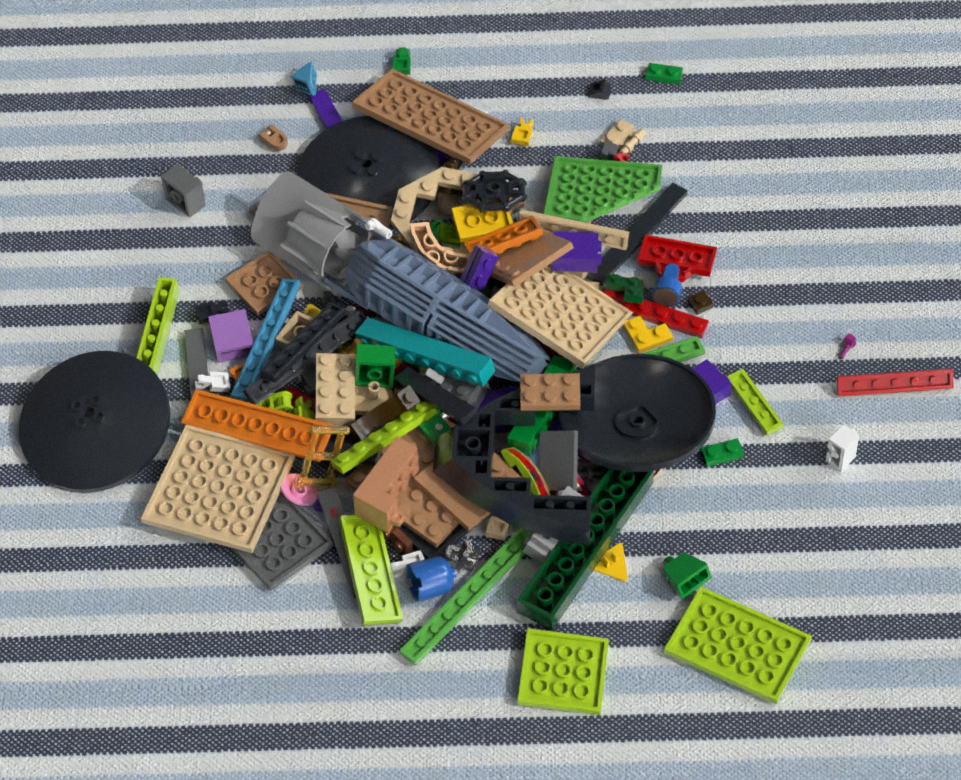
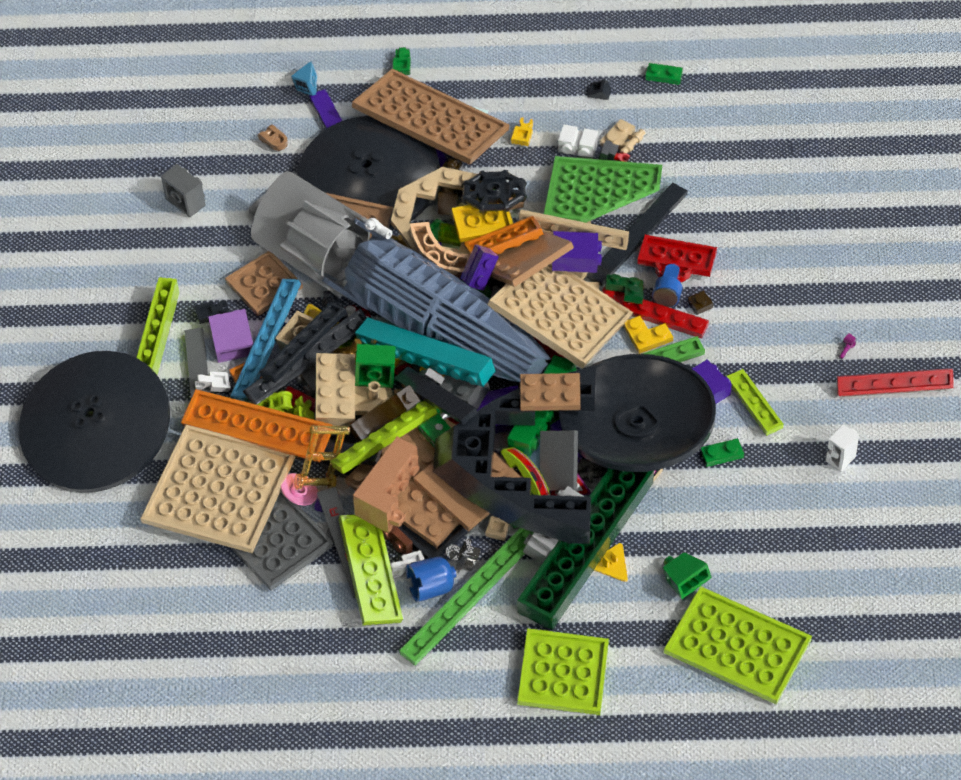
none -> white brick [558,125,598,158]

